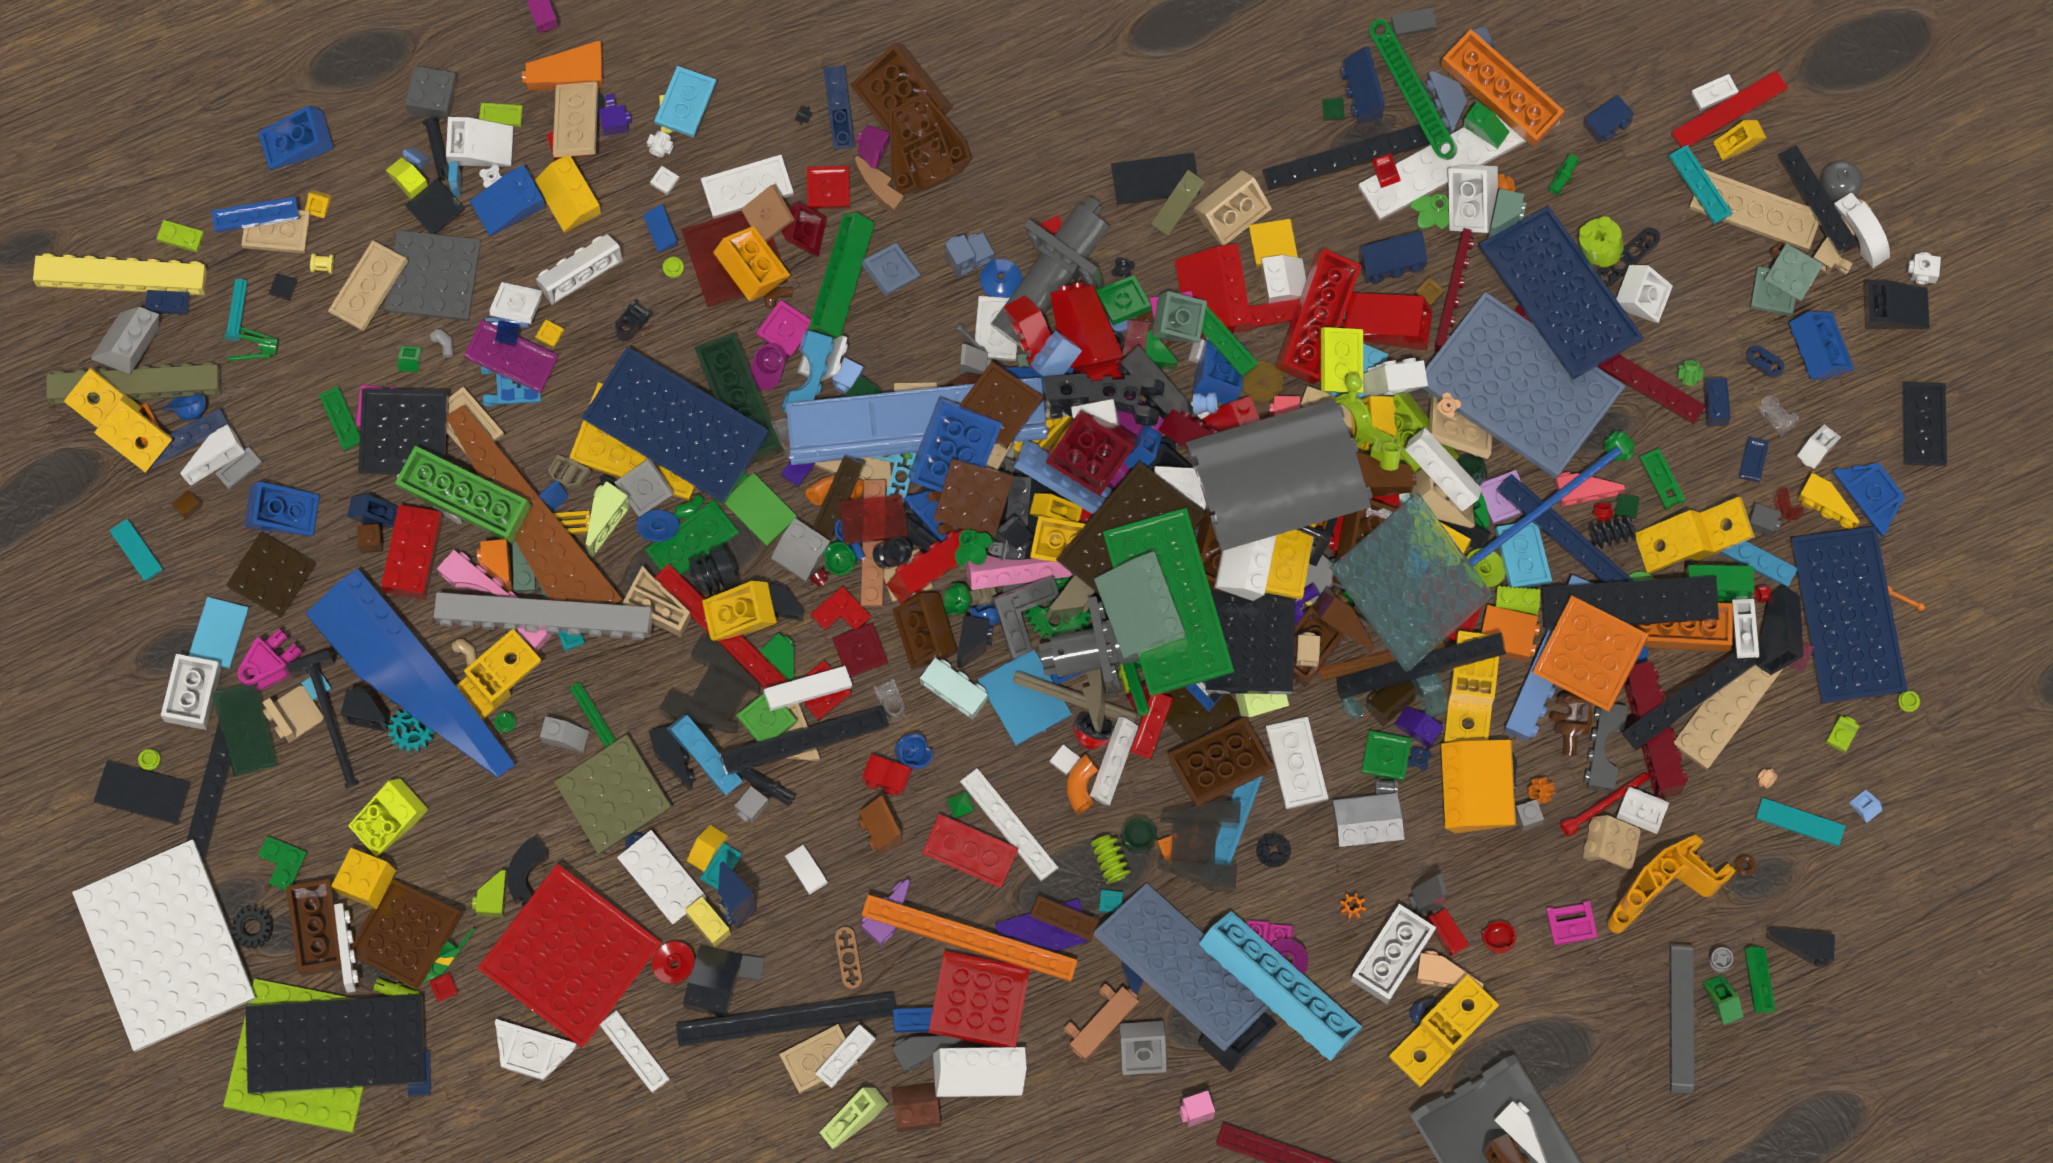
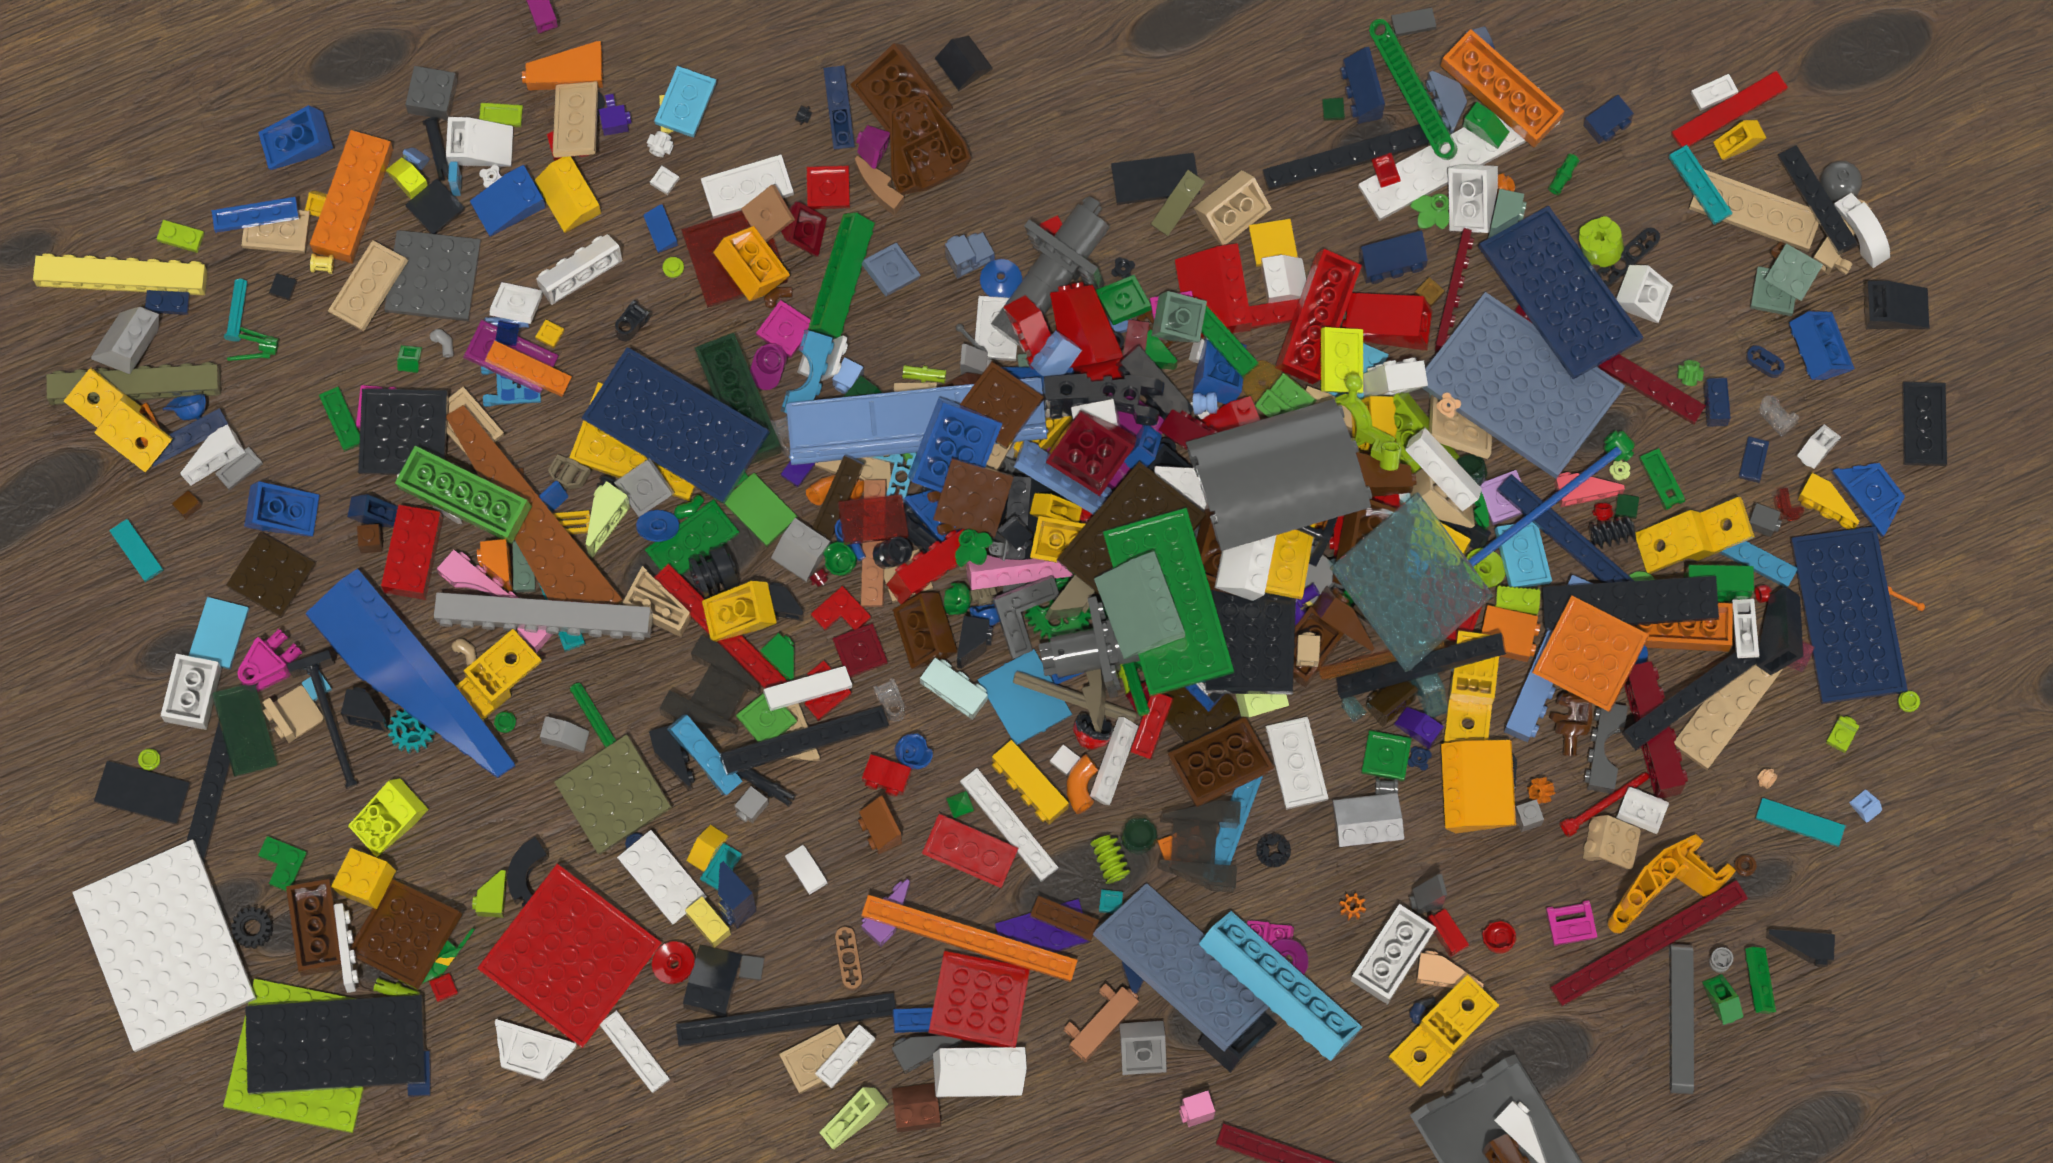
white brick [1907,252,1941,284] -> none
none -> orange brick [310,130,393,264]
none -> orange plate [485,340,572,397]
none -> lime pin [902,365,946,384]
none -> black slope [935,36,993,91]
none -> yellow brick [992,740,1069,825]
none -> bright green slope [1255,373,1317,418]
none -> dark red plate [1550,880,1748,1007]
none -> yellowish green plate [1609,460,1630,480]

